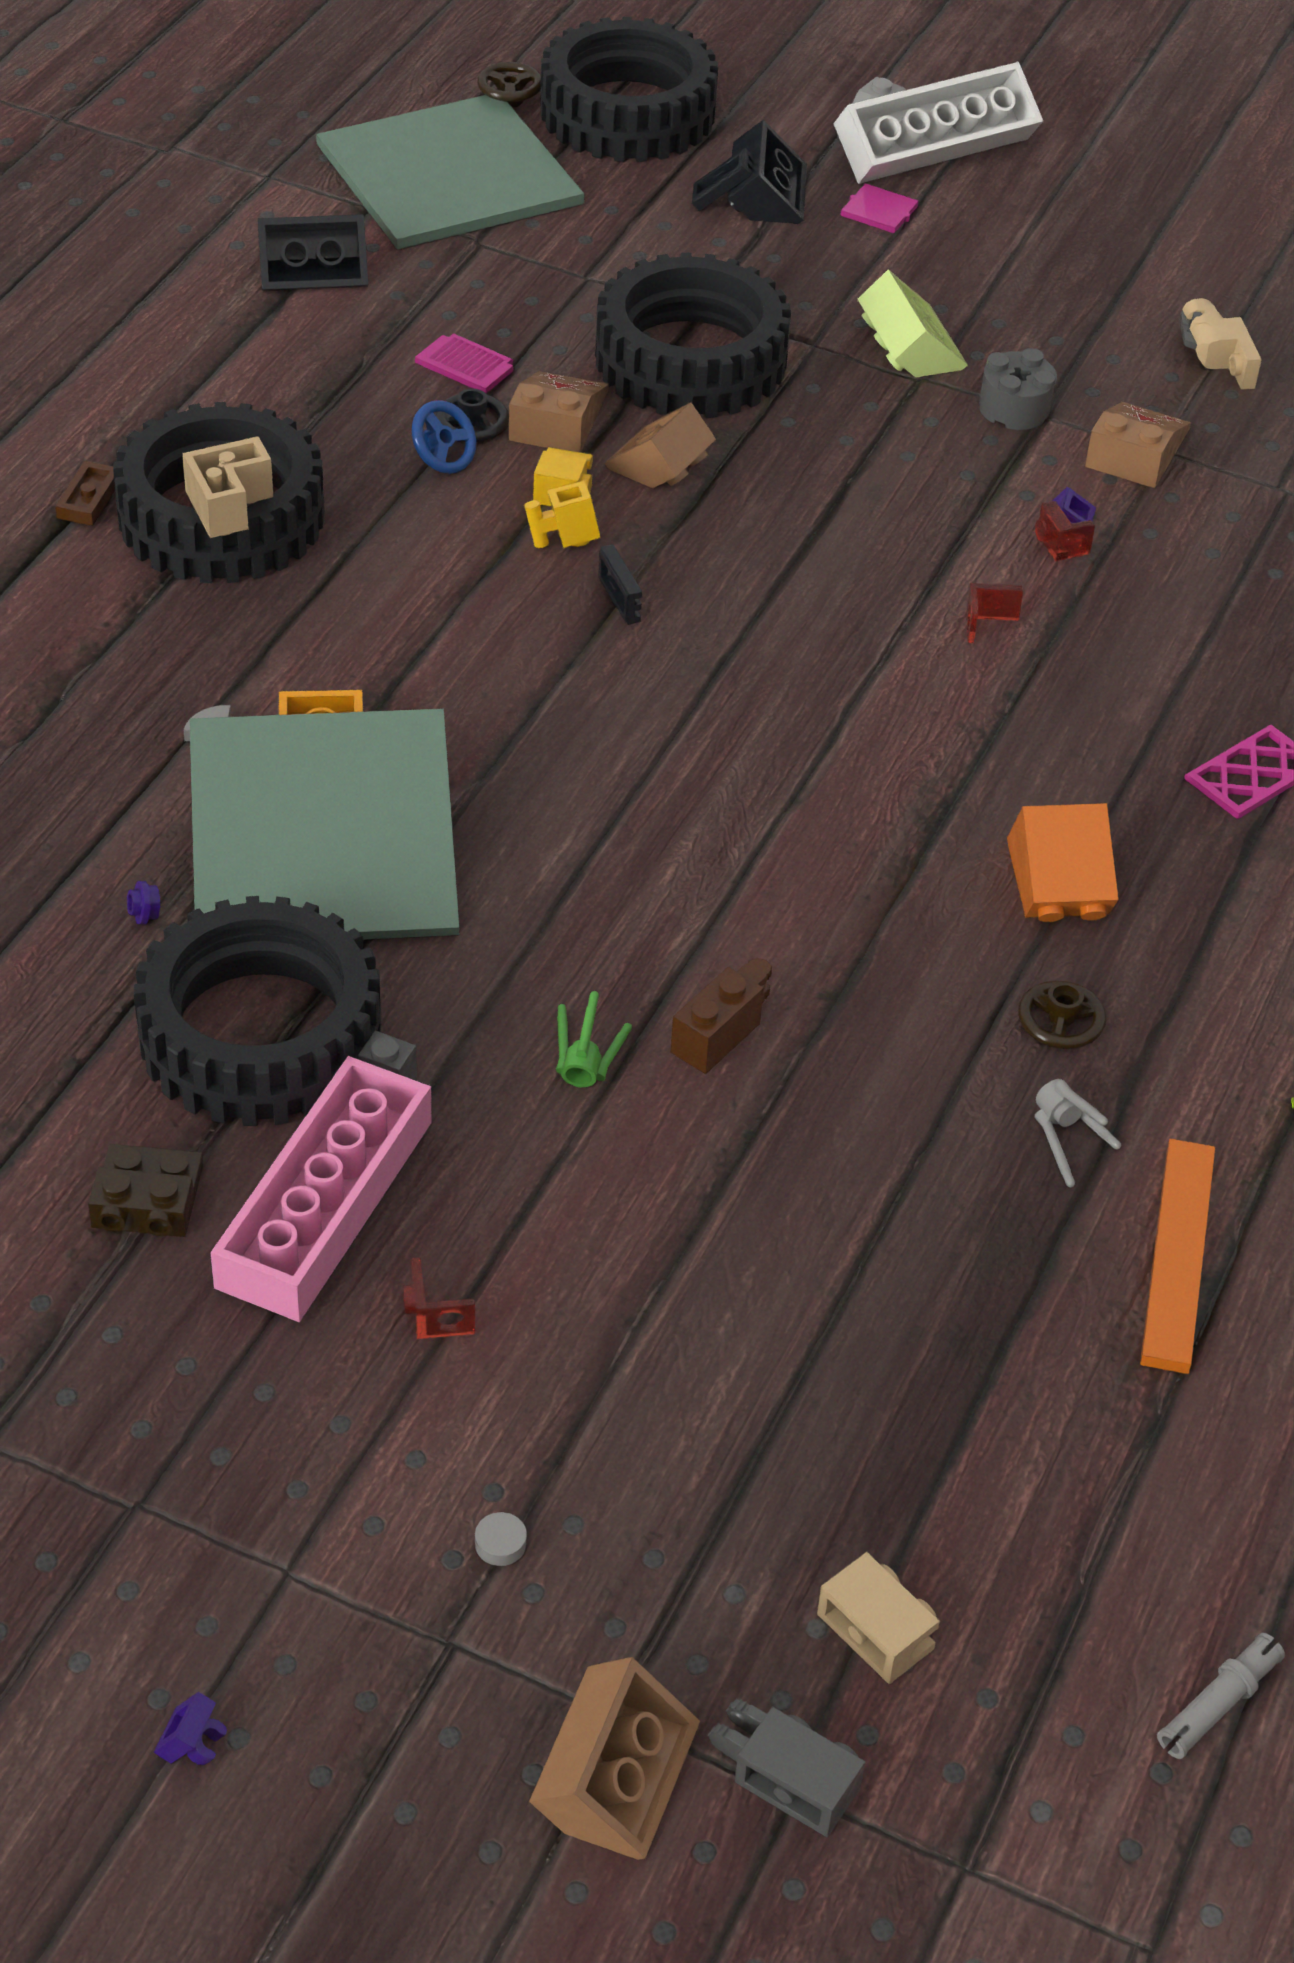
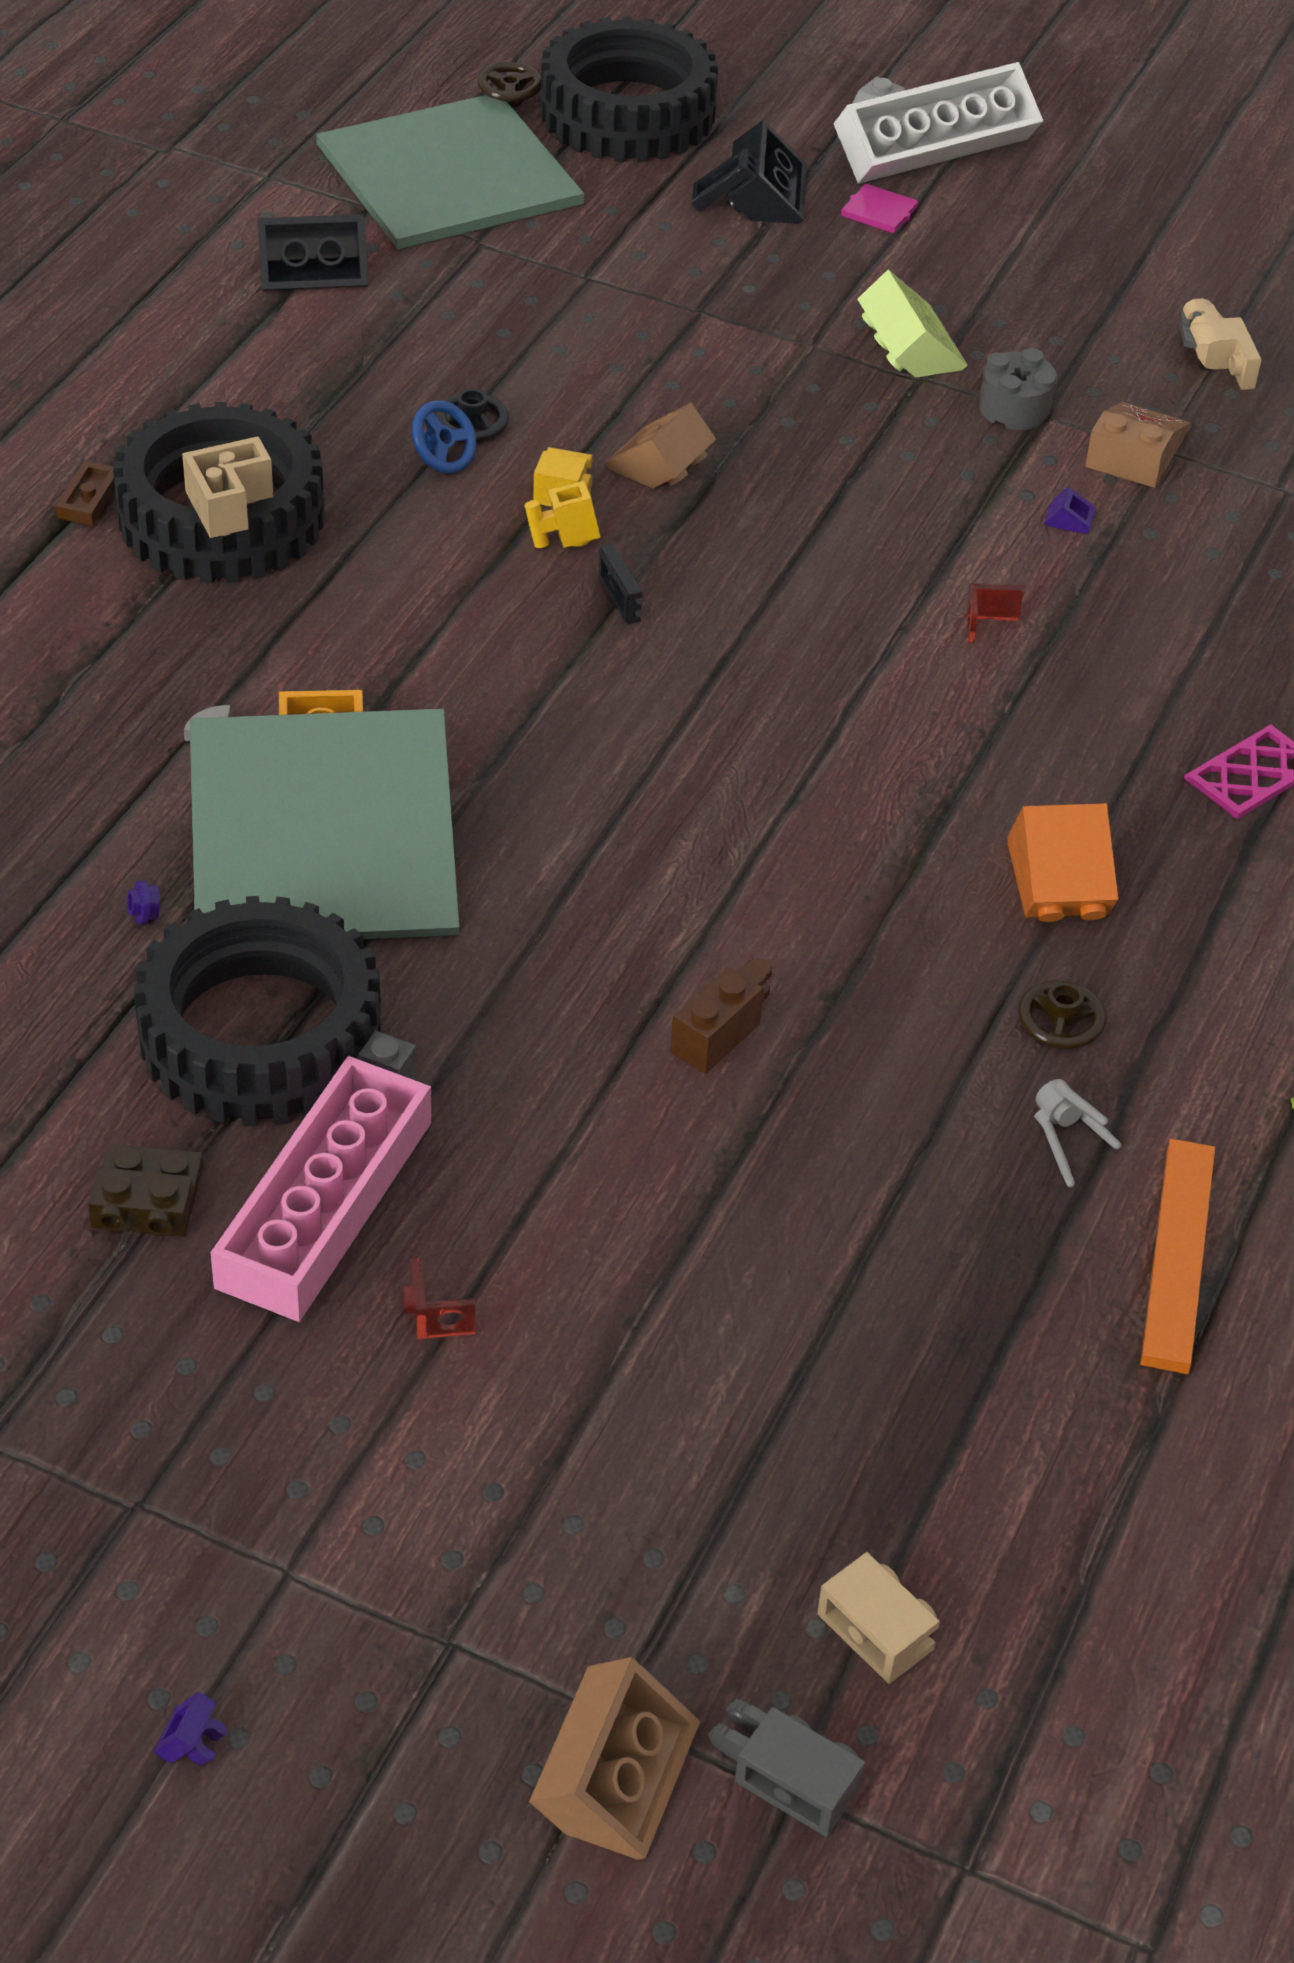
dark pink window [415,333,513,393] -> none
light grey tile [475,1512,527,1566] -> none
medium nougat slope [509,371,609,453] -> none
bright green plant [556,991,632,1087] -> none
black tyre [595,253,791,418] -> none
clear red bracket [1035,501,1095,561] -> none
light grey pin [1157,1633,1285,1759] -> none

